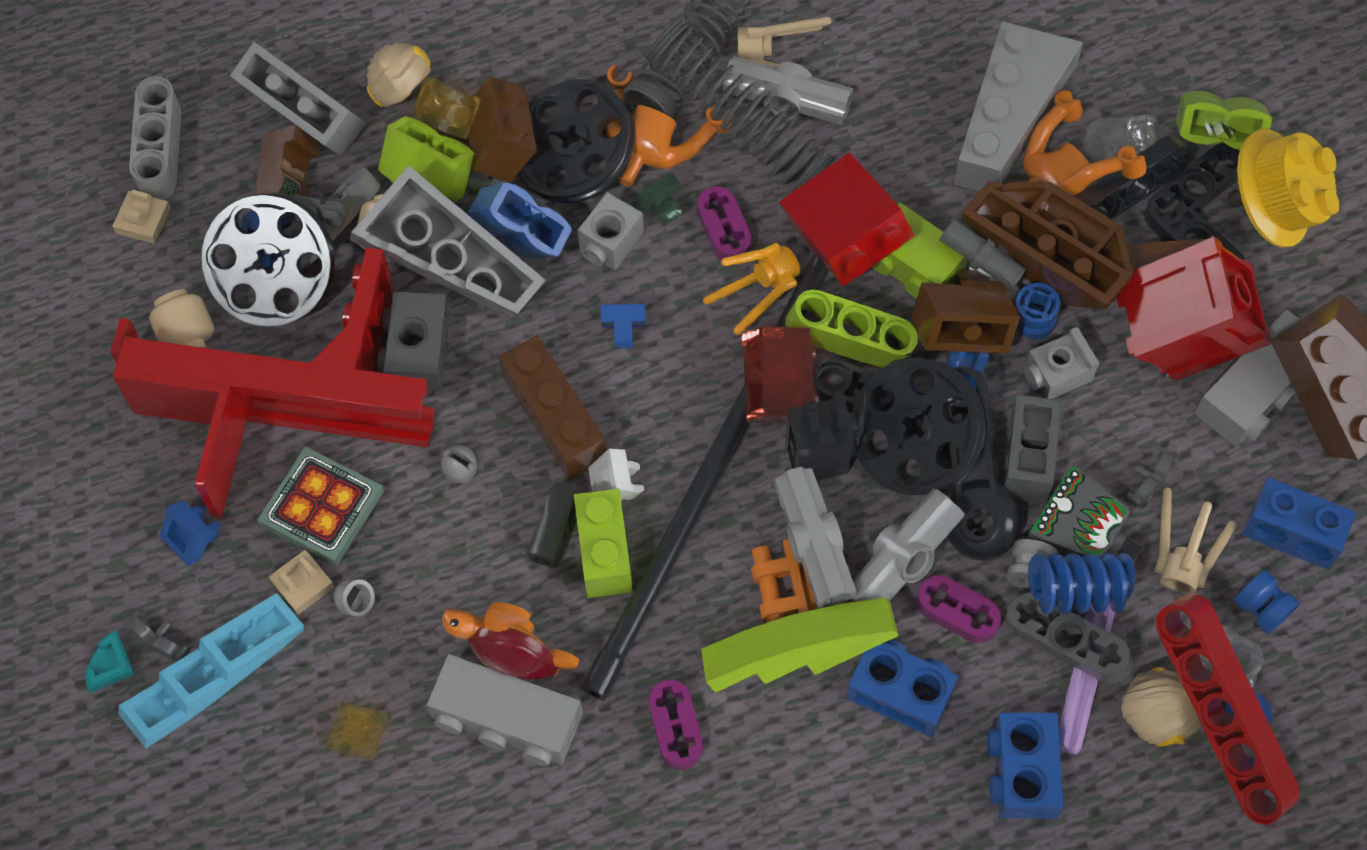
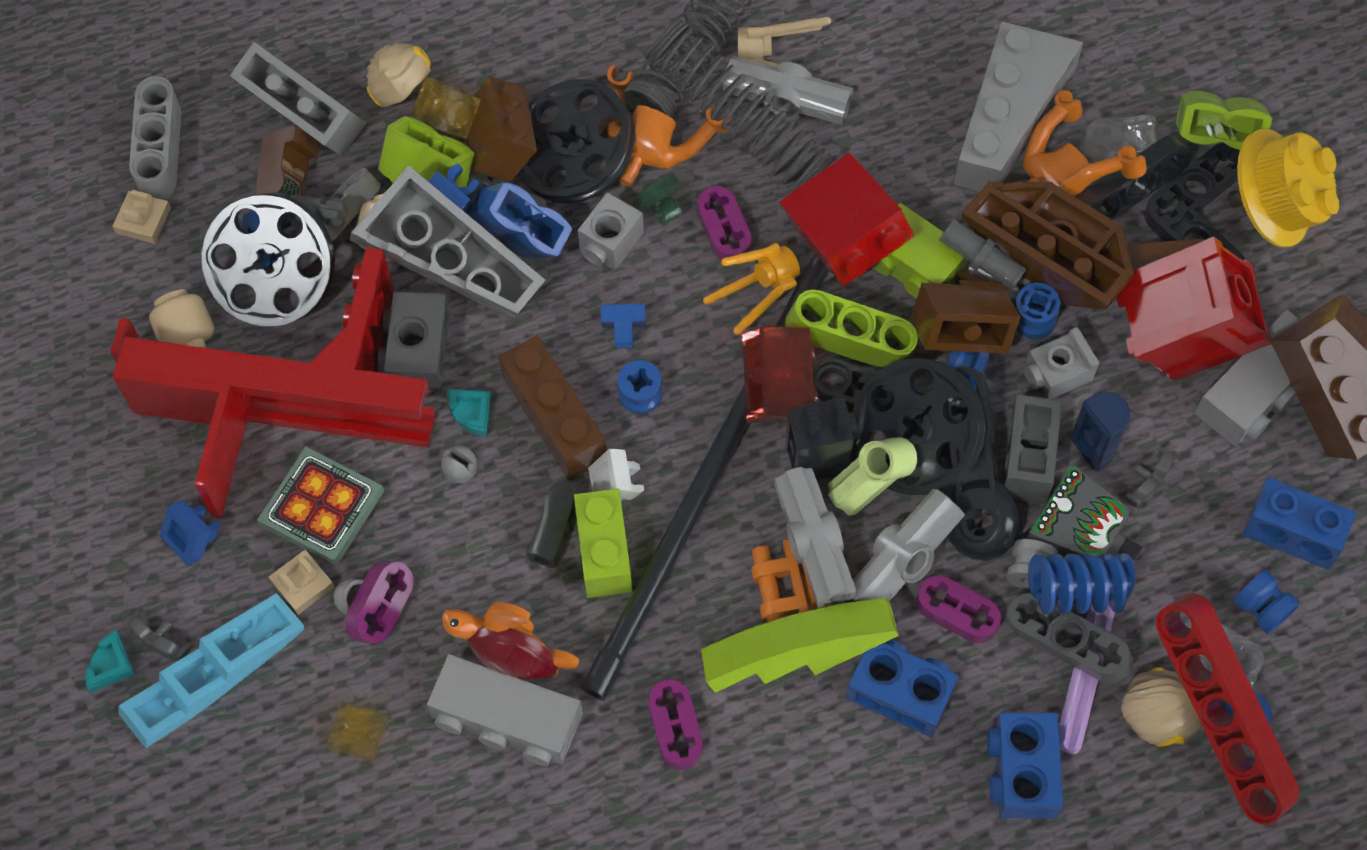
tan plant [1154,487,1237,594] -> none
none -> magenta beam [345,561,413,644]
none -> blue tile [428,164,480,215]
none -> teal tile [447,389,492,437]
none -> blue wheel [617,360,662,414]
none -> yellowish green piece [828,437,917,516]
none -> dark blue brick [1071,392,1130,471]

